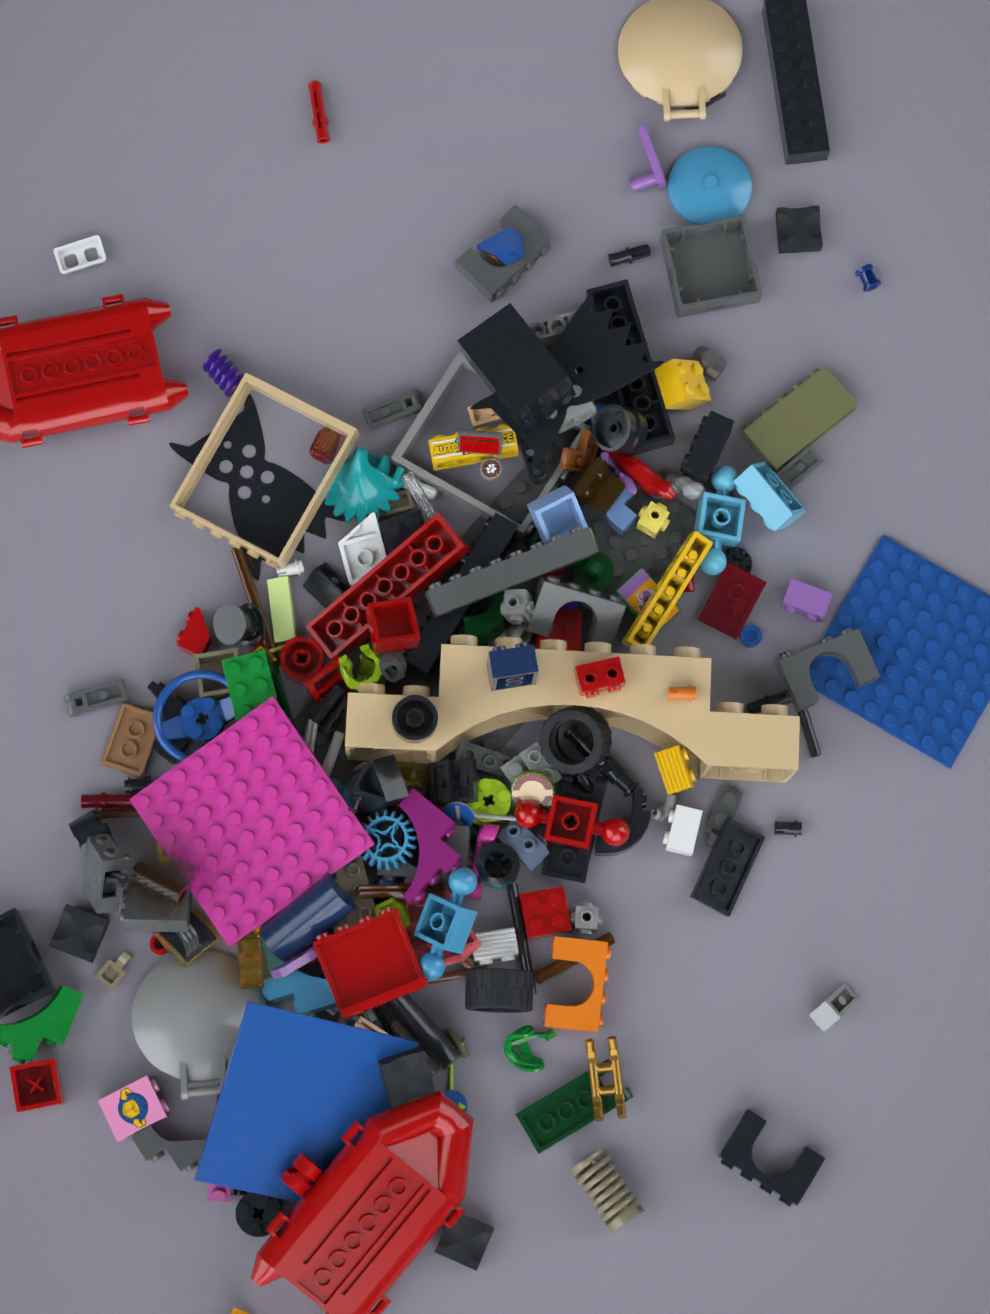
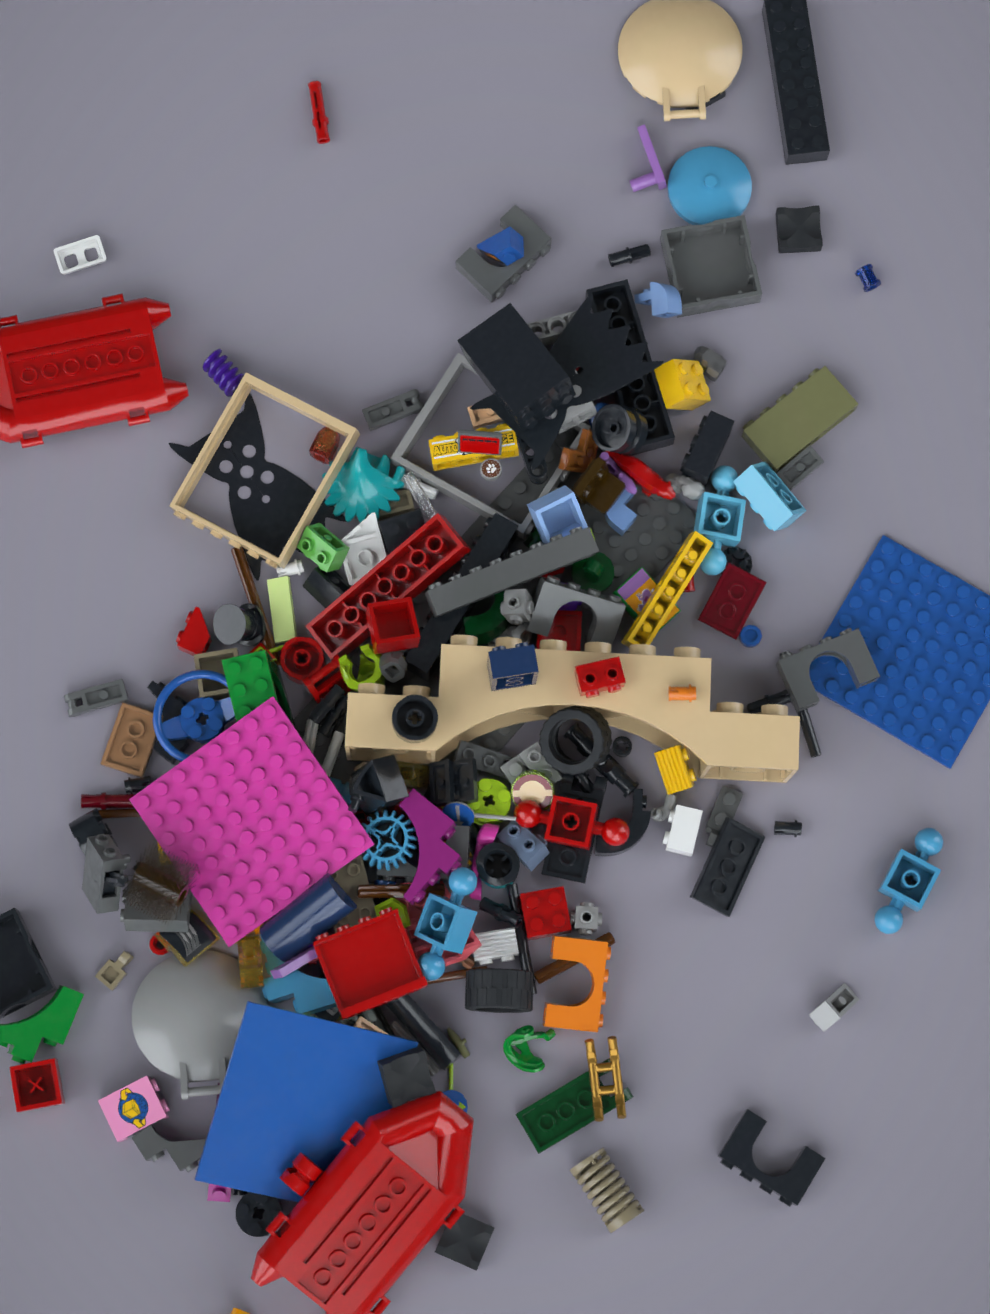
black brick [49,904,110,963] -> none
light yellow brick [636,501,670,539] -> none
medium lavender piece [780,578,832,623] -> none
none -> bright green brick [297,523,350,572]
none -> black pin [479,897,524,928]
none -> black bush [612,736,632,757]
none -> medium blue brick [634,282,682,318]
none -> dark azure brick [874,828,943,934]

